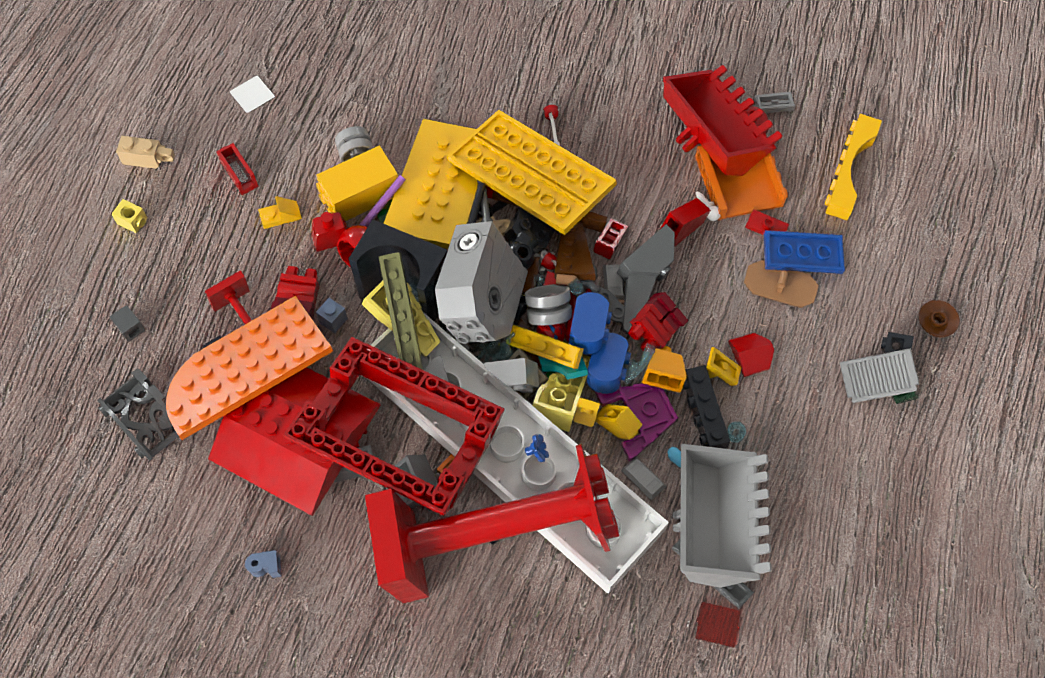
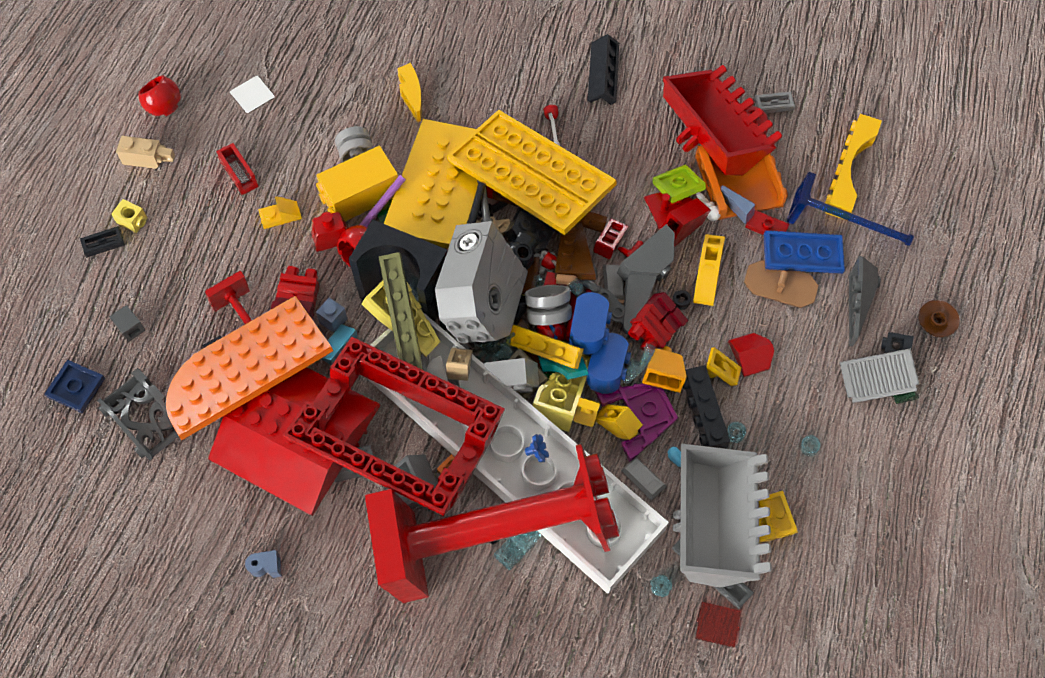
none -> dark blue plate [44,359,105,414]
none -> black tile [80,226,125,258]
none -> red wheel [138,75,181,116]
none -> medium azure slope [321,324,358,365]
none -> yellow slope [397,63,422,122]
none -> tan slope [446,348,473,381]
none -> clear light blue slope [494,531,541,571]
none -> black panel [587,34,620,105]
none -> red animal [618,241,644,257]
none -> red shield [644,192,692,229]
none -> clear light blue plate [650,575,672,597]
none -> lime tile [652,164,706,203]
none -> black bush [672,290,691,310]
none -> yellow slope [693,234,725,306]
none -> sand blue slope [721,185,755,224]
none -> yellow slope [758,490,798,543]
none -> clear blue tile [786,172,914,246]
none -> clear light blue bush [800,435,821,457]
none -> dark grey wedge [849,256,881,347]

